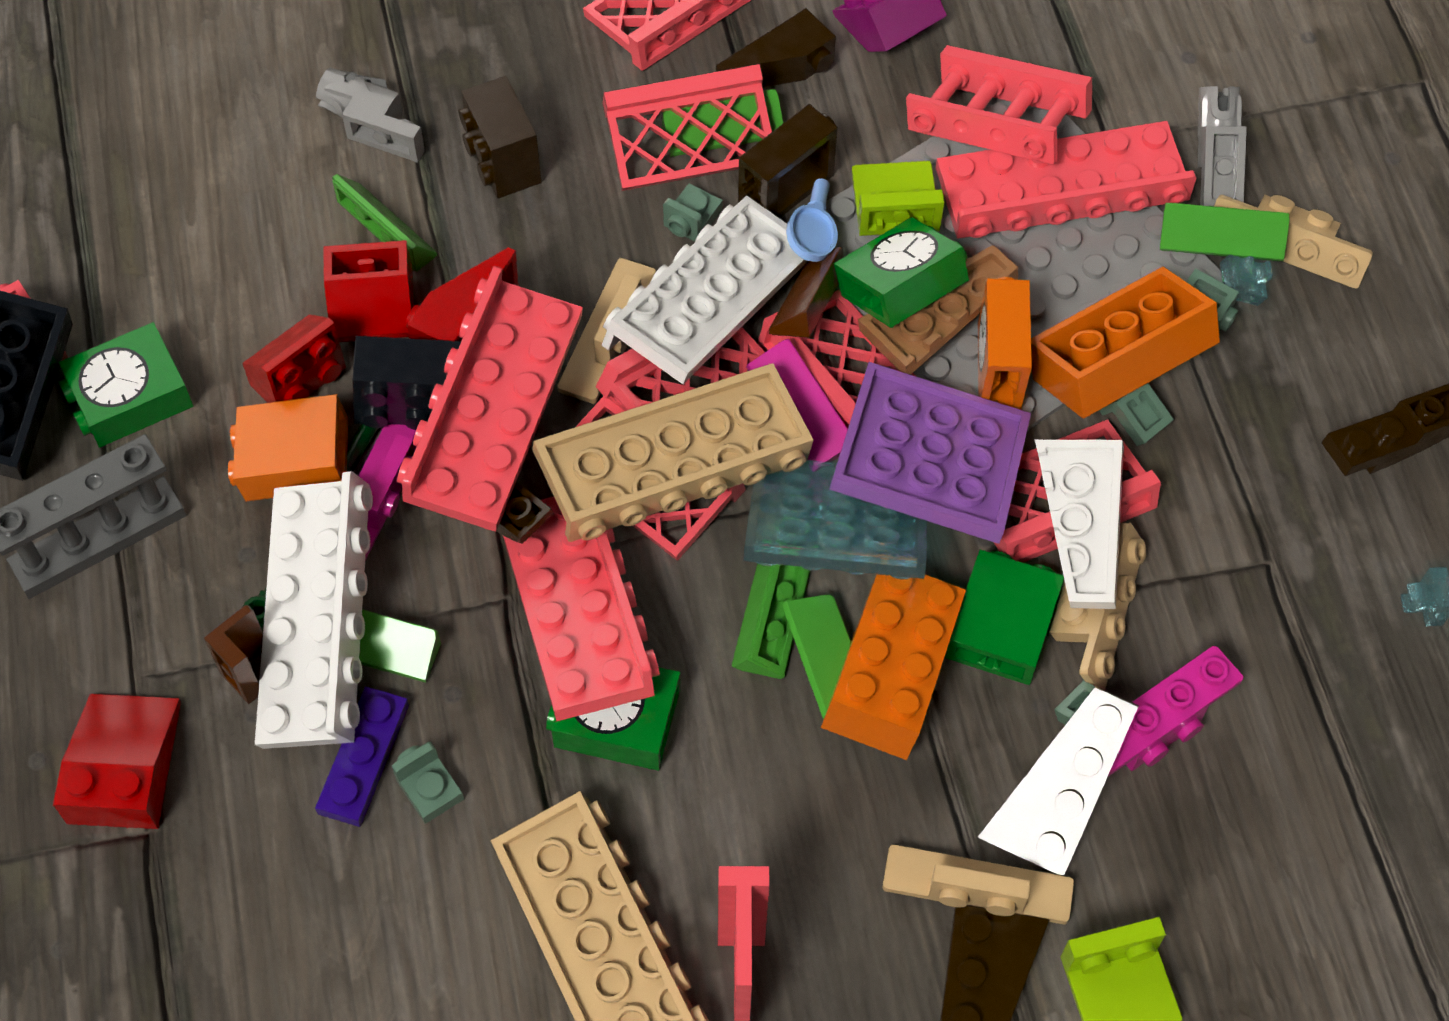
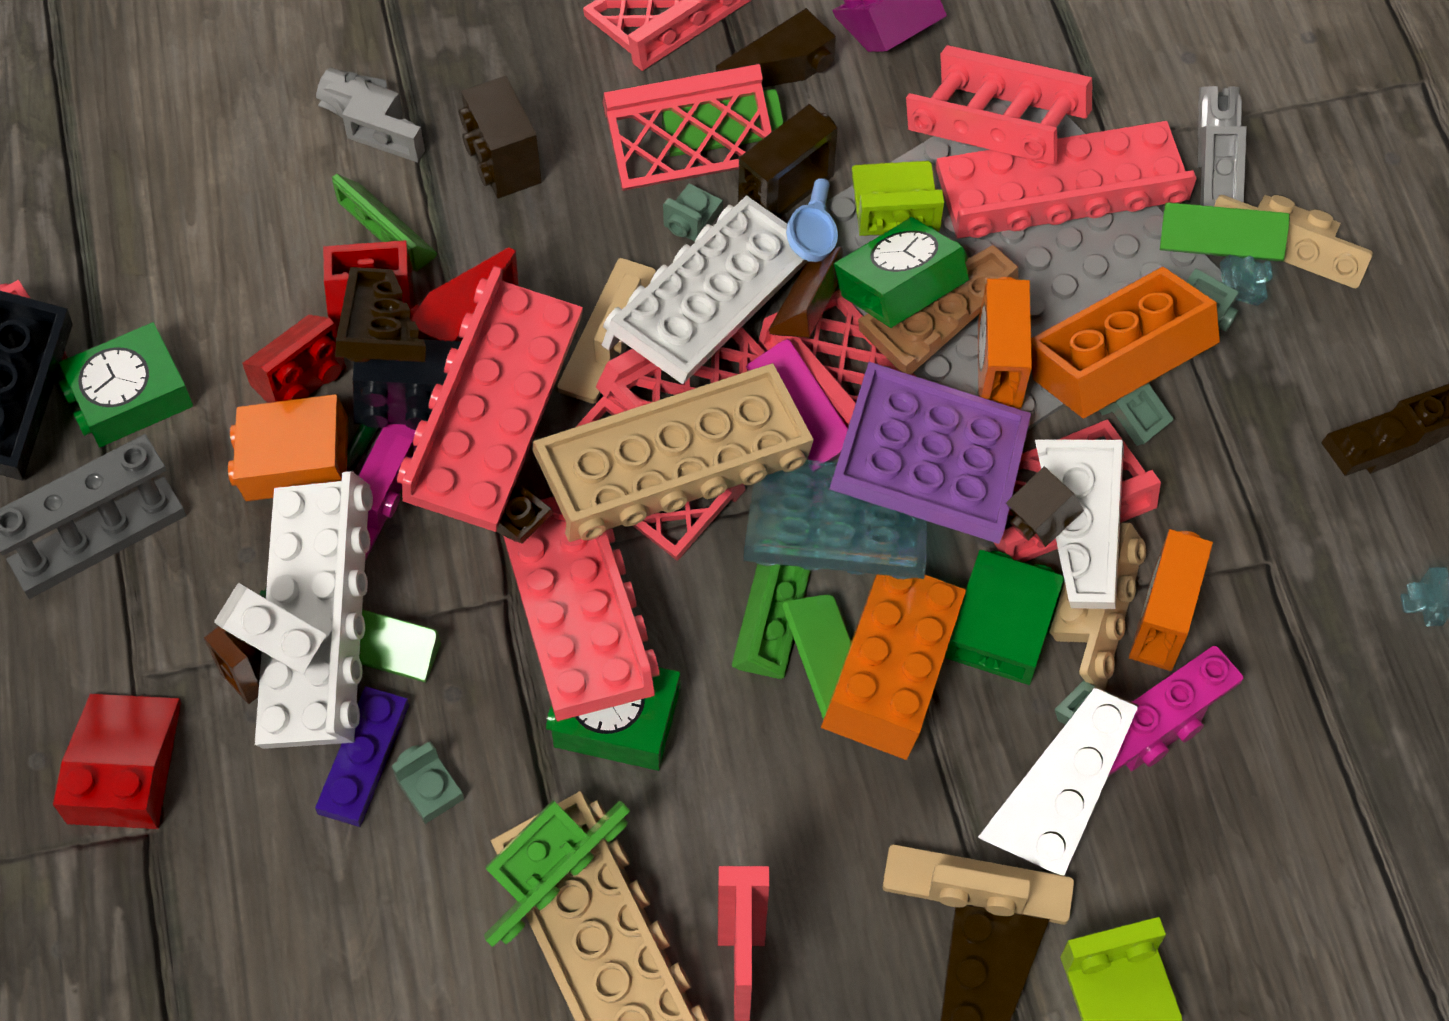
none -> white brick [214,583,326,675]
none -> dark brown wing [336,267,426,362]
none -> bright green bracket [484,800,630,947]
none -> dark brown brick [1006,466,1084,547]
none -> orange brick [1129,529,1213,671]

